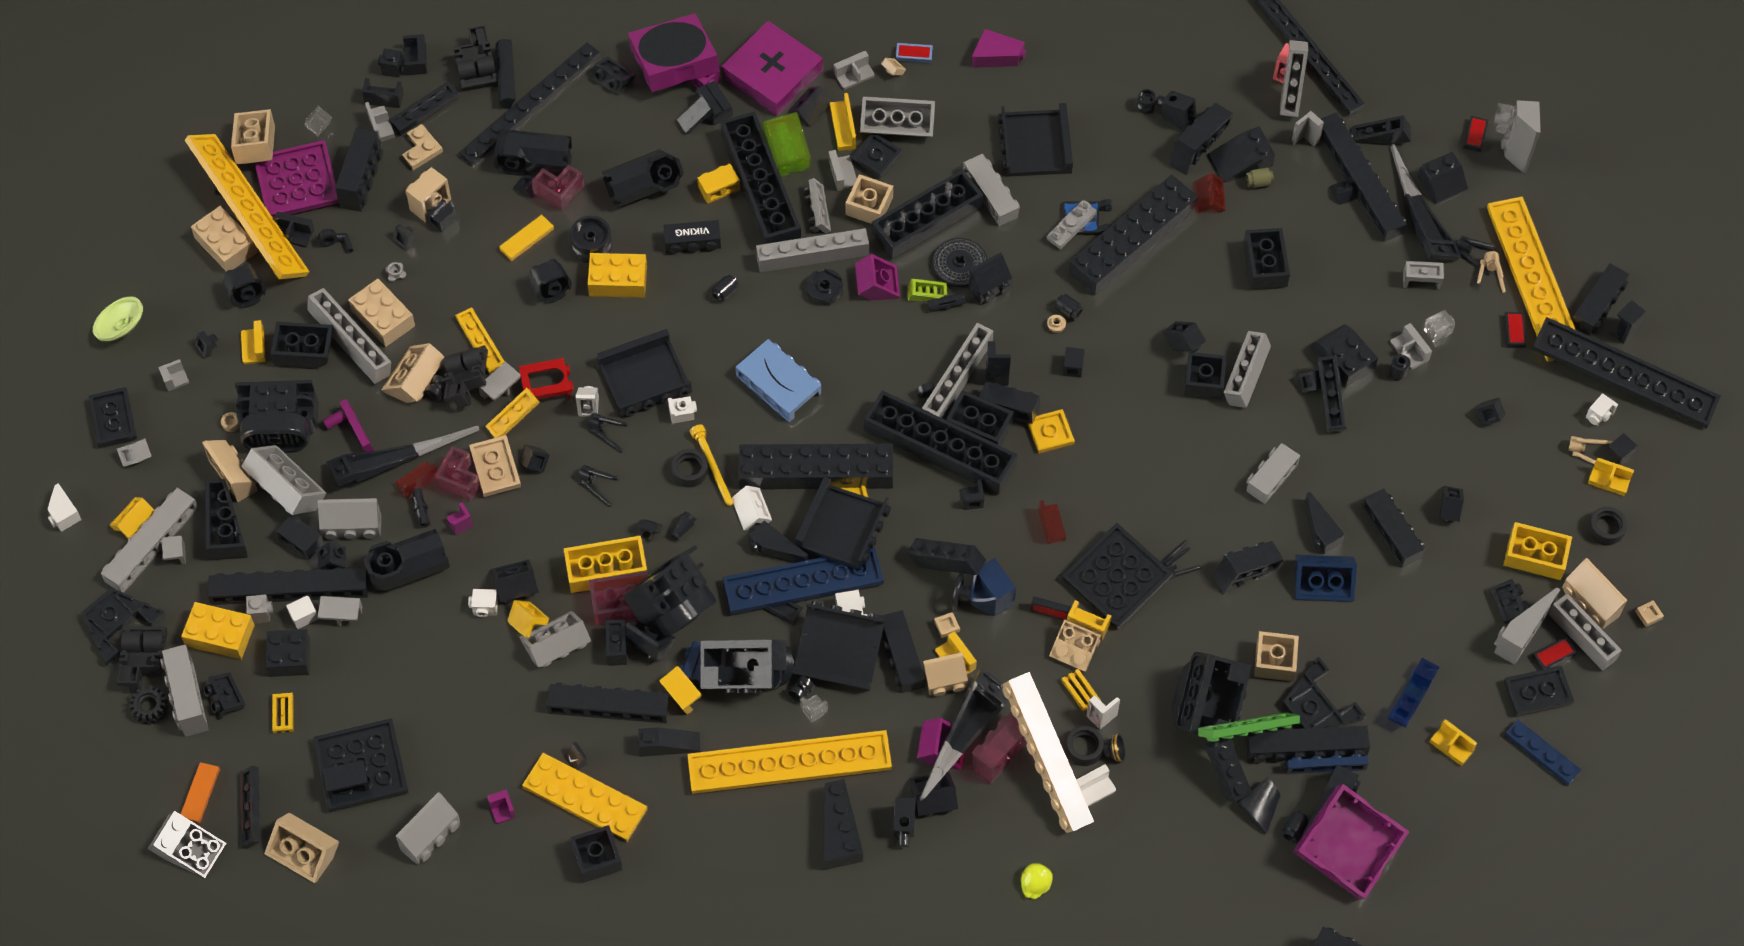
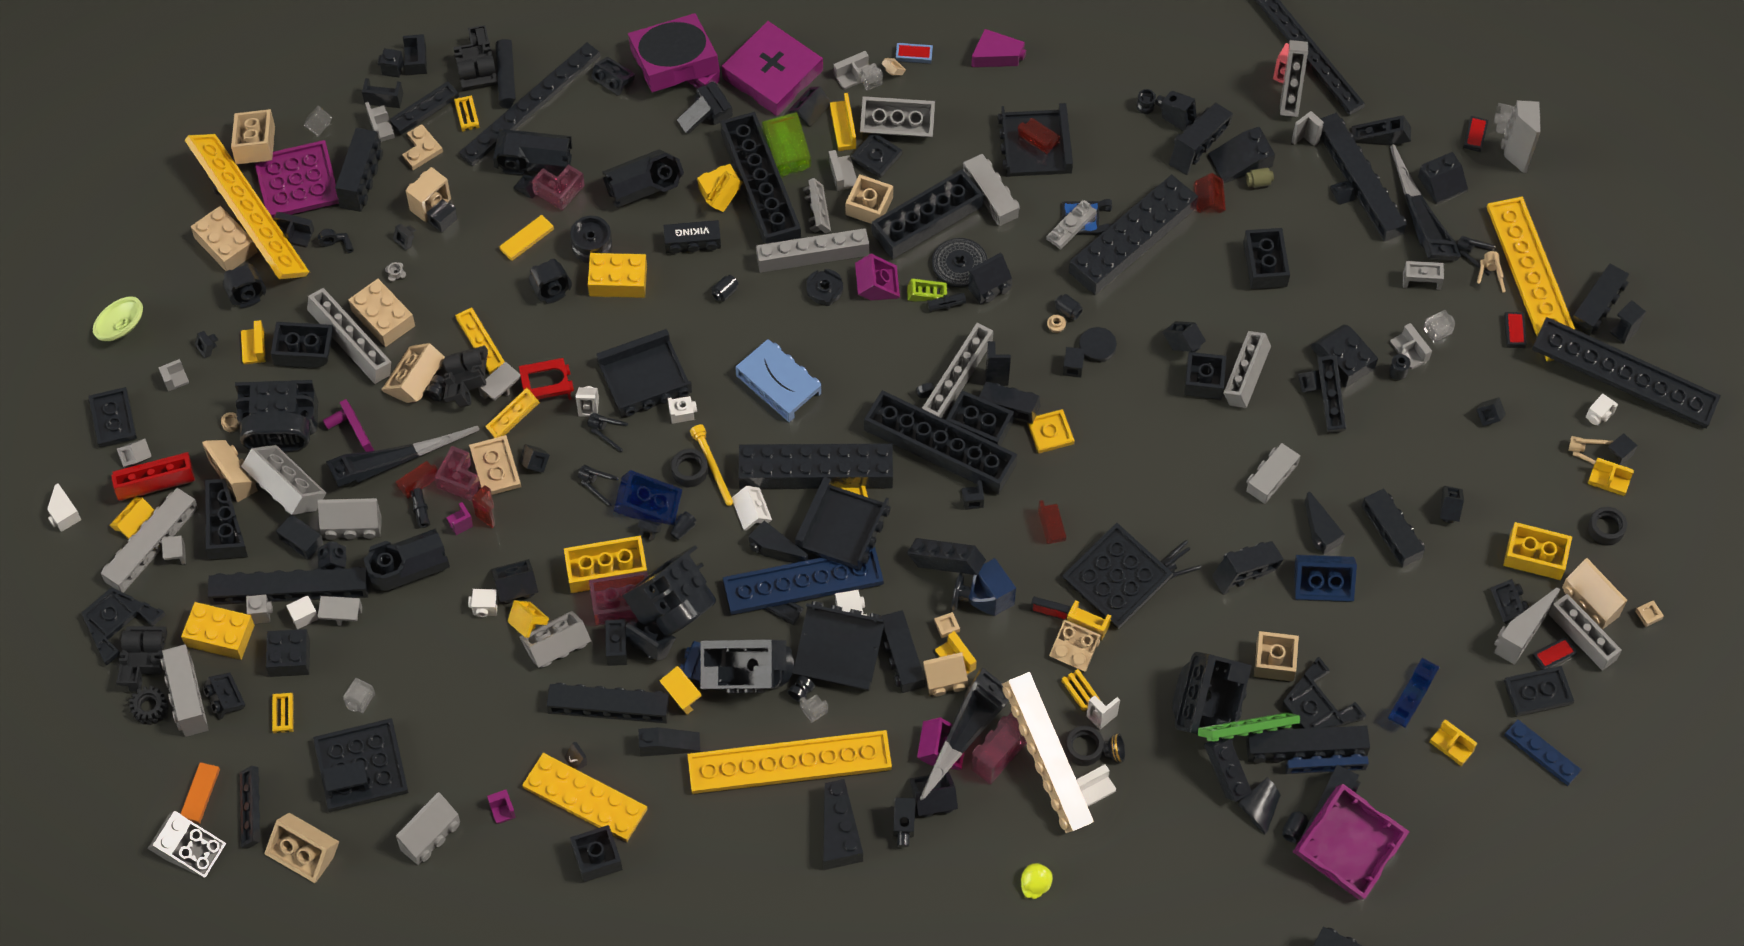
none -> red brick [111,452,195,501]
none -> clear brick [343,678,375,713]
none -> yellow tile [454,95,480,132]
none -> clear red panel [472,485,495,528]
none -> clear blue slope [614,470,683,525]
none -> yellow panel [706,170,743,212]
none -> clear brick [860,63,883,91]
none -> clear red panel [1018,118,1060,154]
none -> black tile [1079,327,1117,362]

